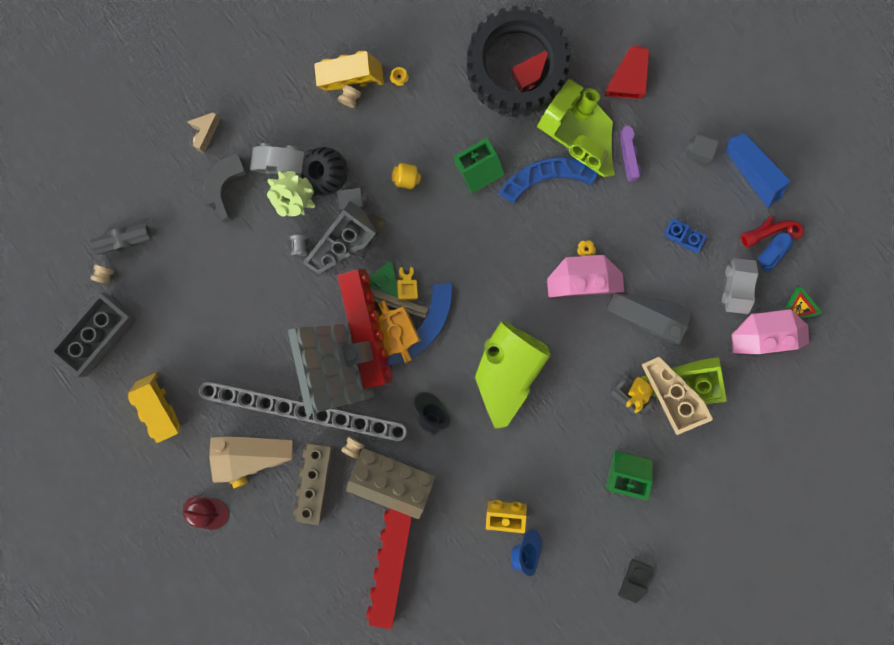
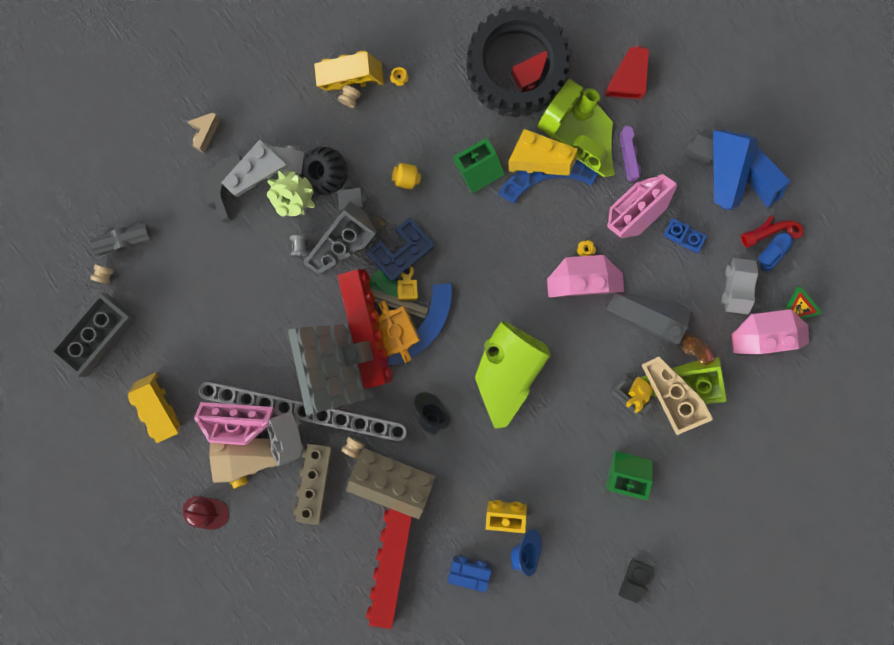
none -> bright pink wedge [194,402,274,445]
none -> light grey wing [221,140,289,197]
none -> light grey brick [266,411,303,467]
none -> dark blue plate [366,217,435,283]
none -> blue brick [448,555,491,593]
none -> yellow wedge [508,129,578,175]
none -> bright pink wedge [607,174,677,238]
none -> clear orange dish [682,334,715,365]
none -> blue slope [713,130,758,210]

